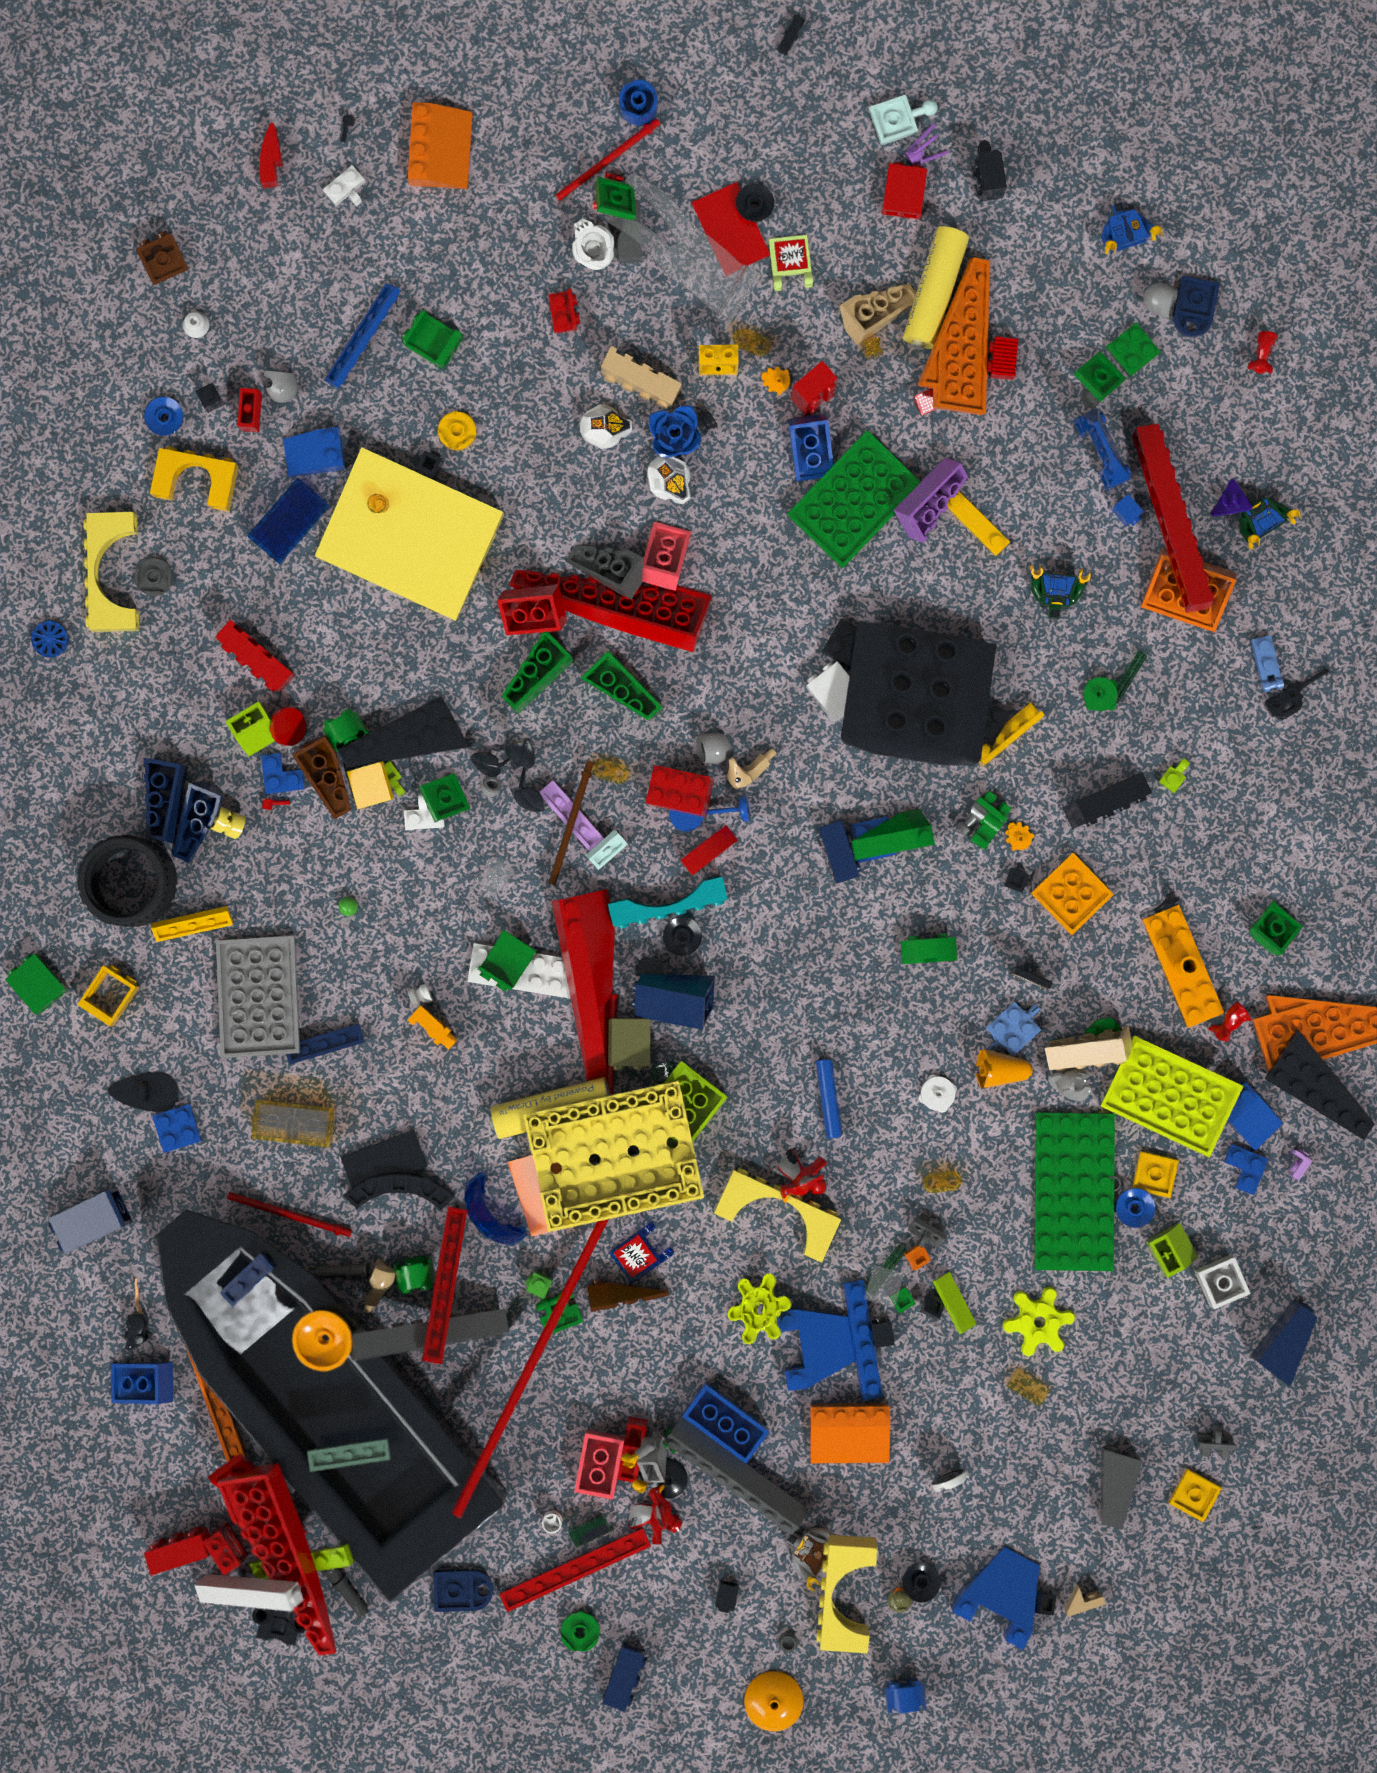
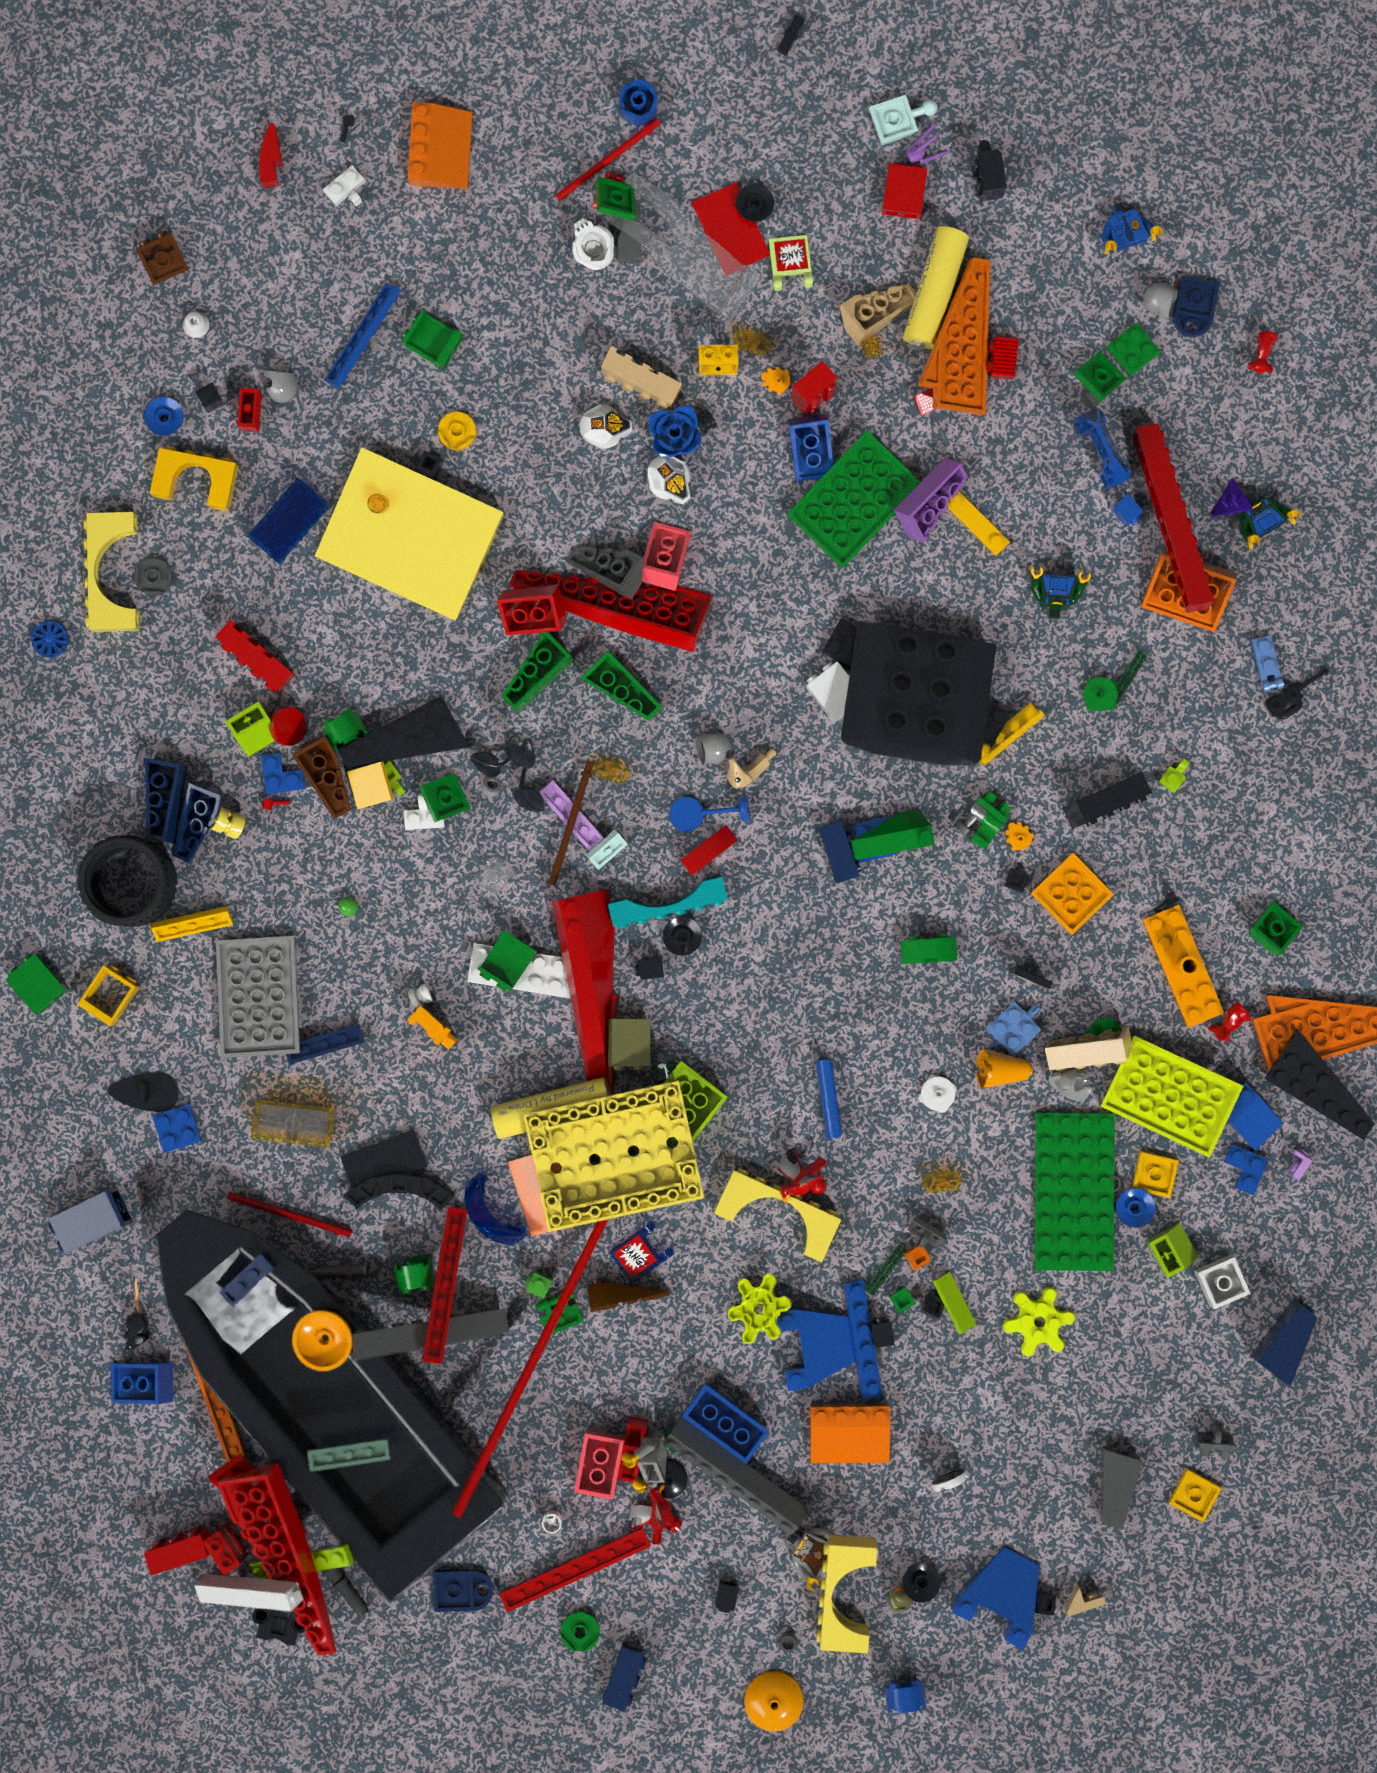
blue slope [283,427,346,477] -> none
tan animal [363,1259,395,1313] -> none
red bracket [548,288,580,334] -> none
clear green slope [568,1513,612,1547] -> none
dark blue slope [632,974,715,1030] -> none
red brick [645,765,714,818] -> none
clear piece [864,1265,904,1308] -> none
clear yellow tile [1006,1369,1050,1407] -> none

